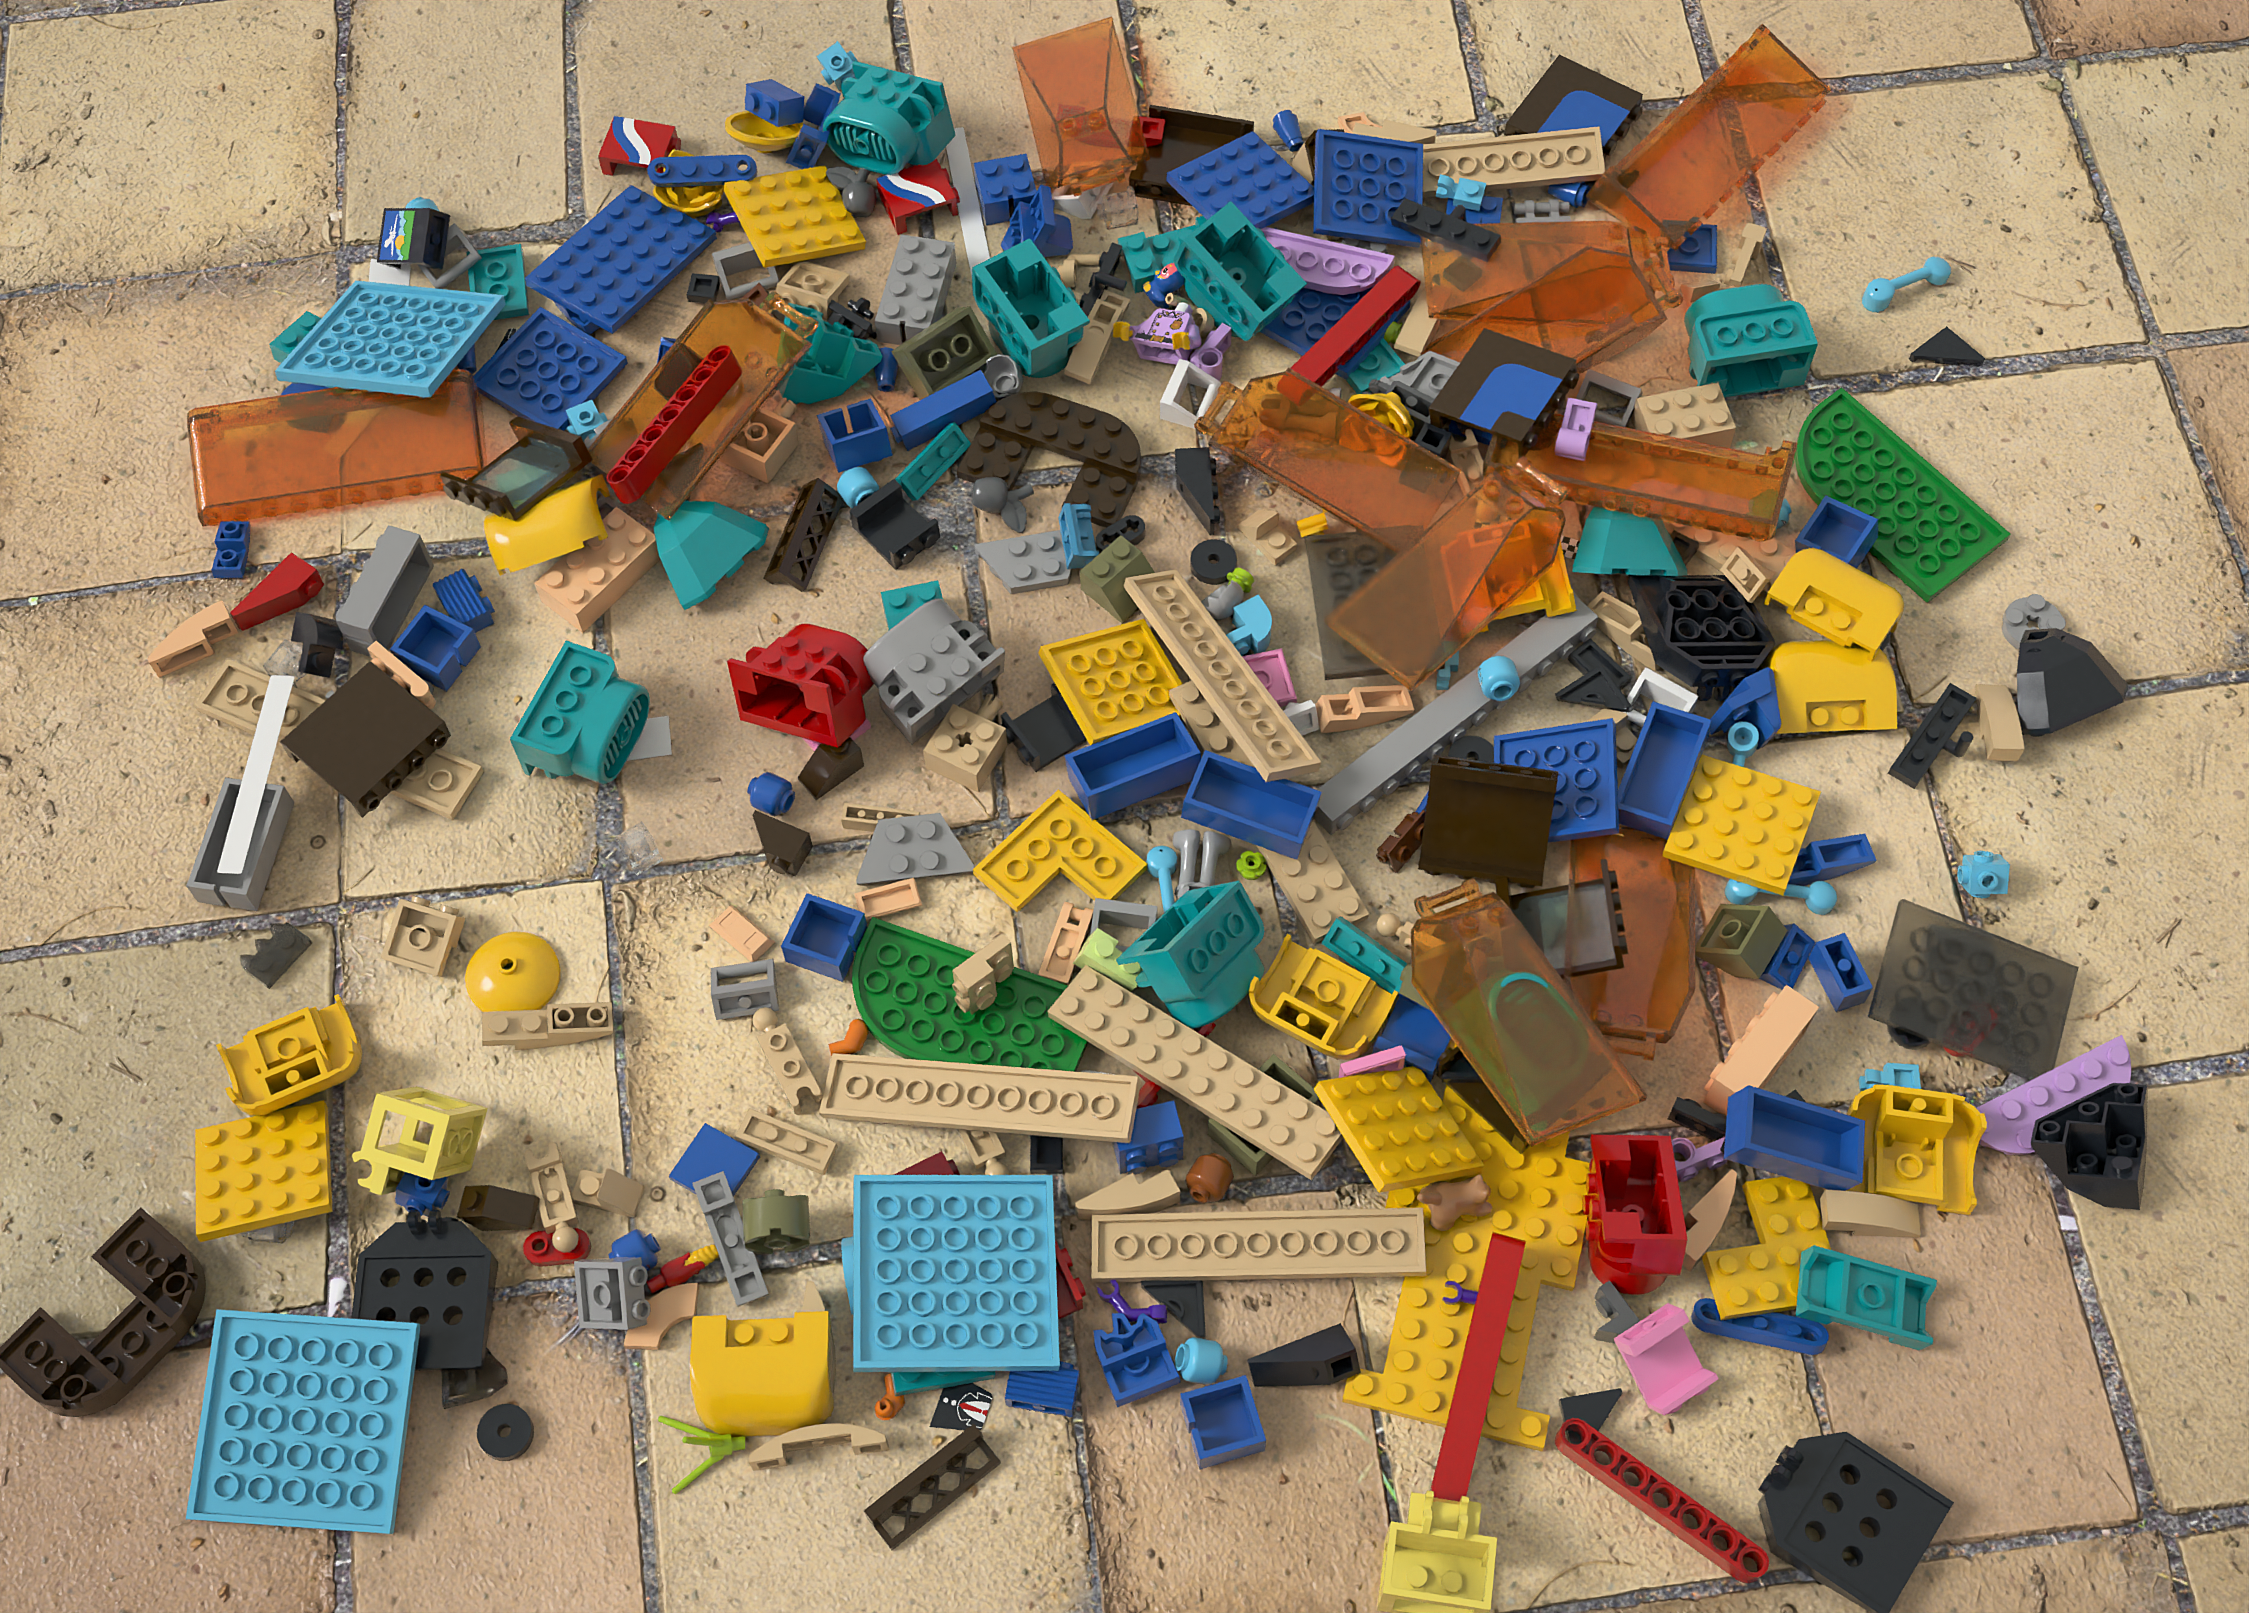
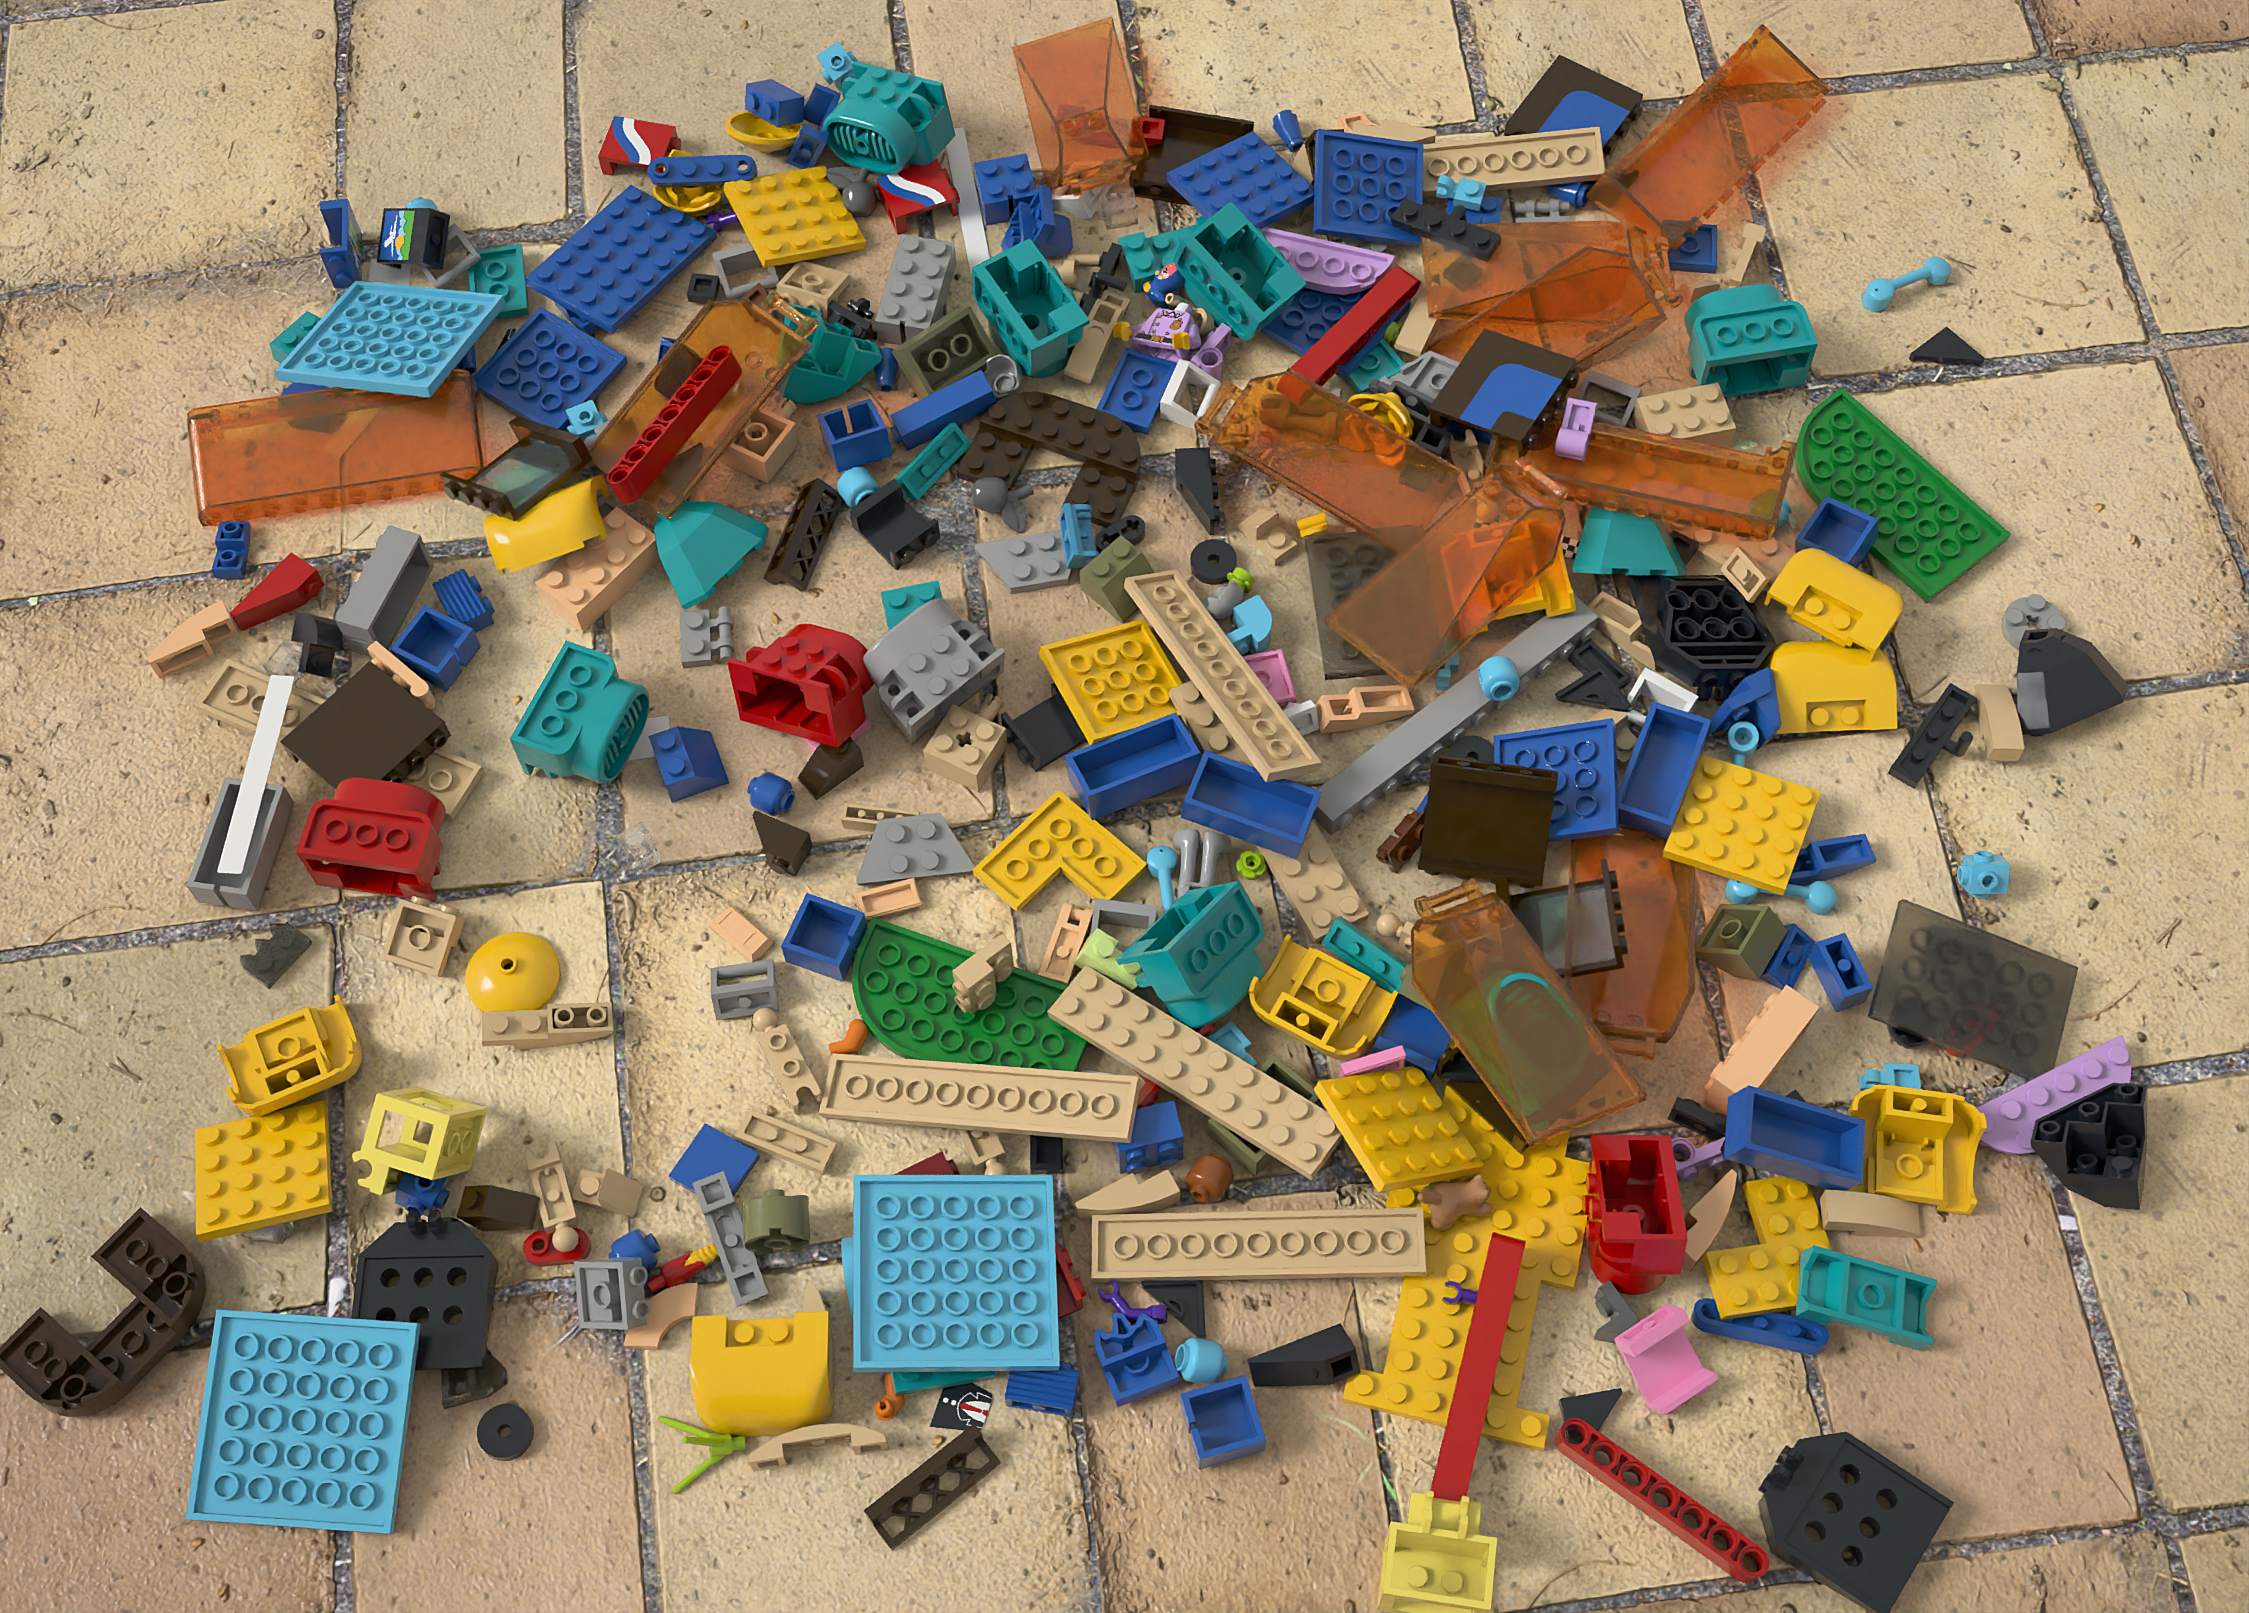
none -> red brick [296,777,446,902]
none -> blue panel [319,199,362,288]
none -> blue slope [648,726,729,803]
none -> light grey plate [680,606,735,668]
none -> blue plate [1097,347,1177,434]
none -> medium azure plate [1207,1021,1258,1068]

